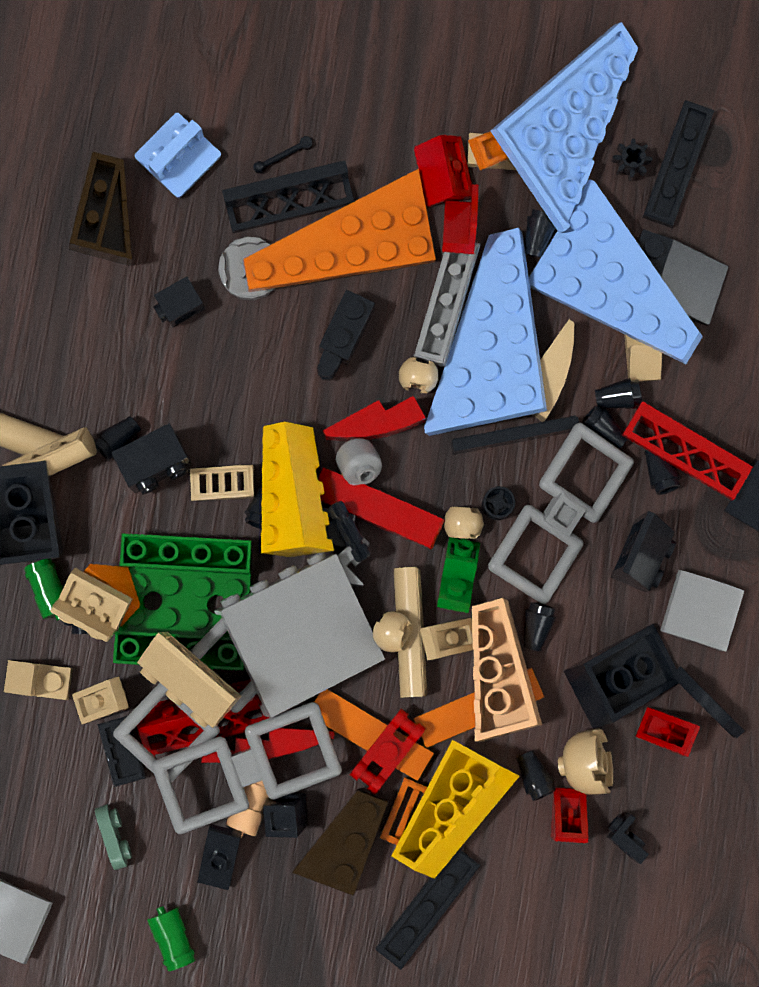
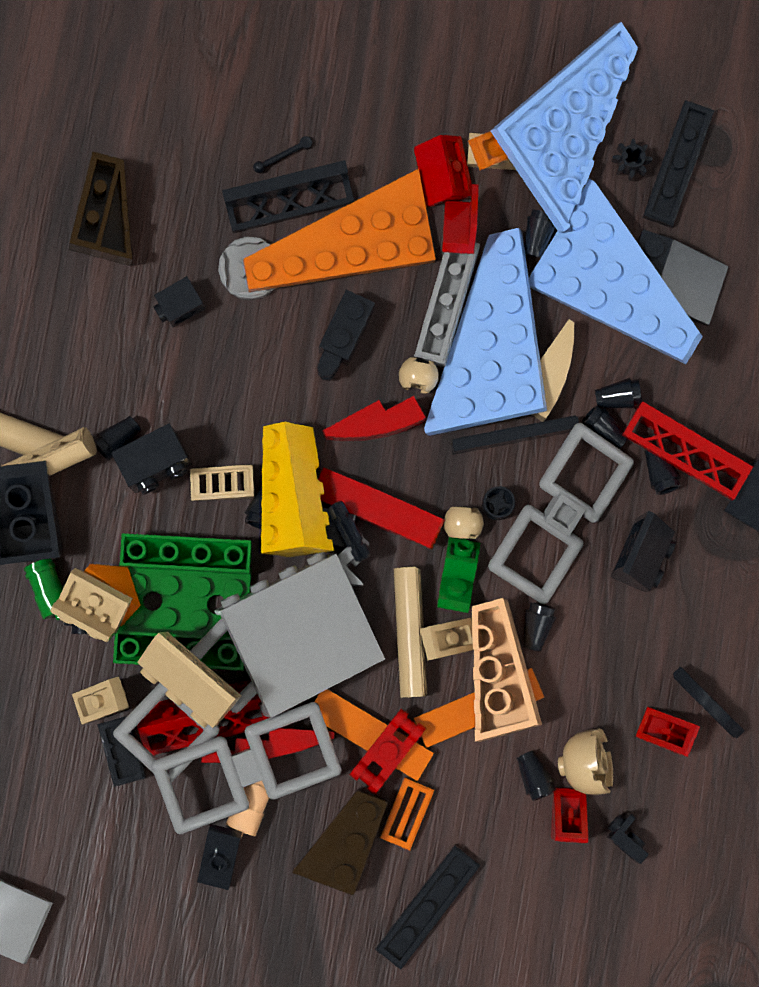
tan slope [4,660,73,700] -> none
sand green plate [95,804,132,870] -> none
light blue bracket [135,113,221,199] -> none
green piece [147,906,195,972] -> none
black brick [263,793,308,838] -> none
light grey head [336,438,382,485] -> none
tan piece [373,611,413,652] -> none
yellow wedge [391,740,519,879] -> none
black slope [564,624,678,728] -> none
tan slope [624,334,662,382] -> none
light grey slope [660,570,744,652] -> none

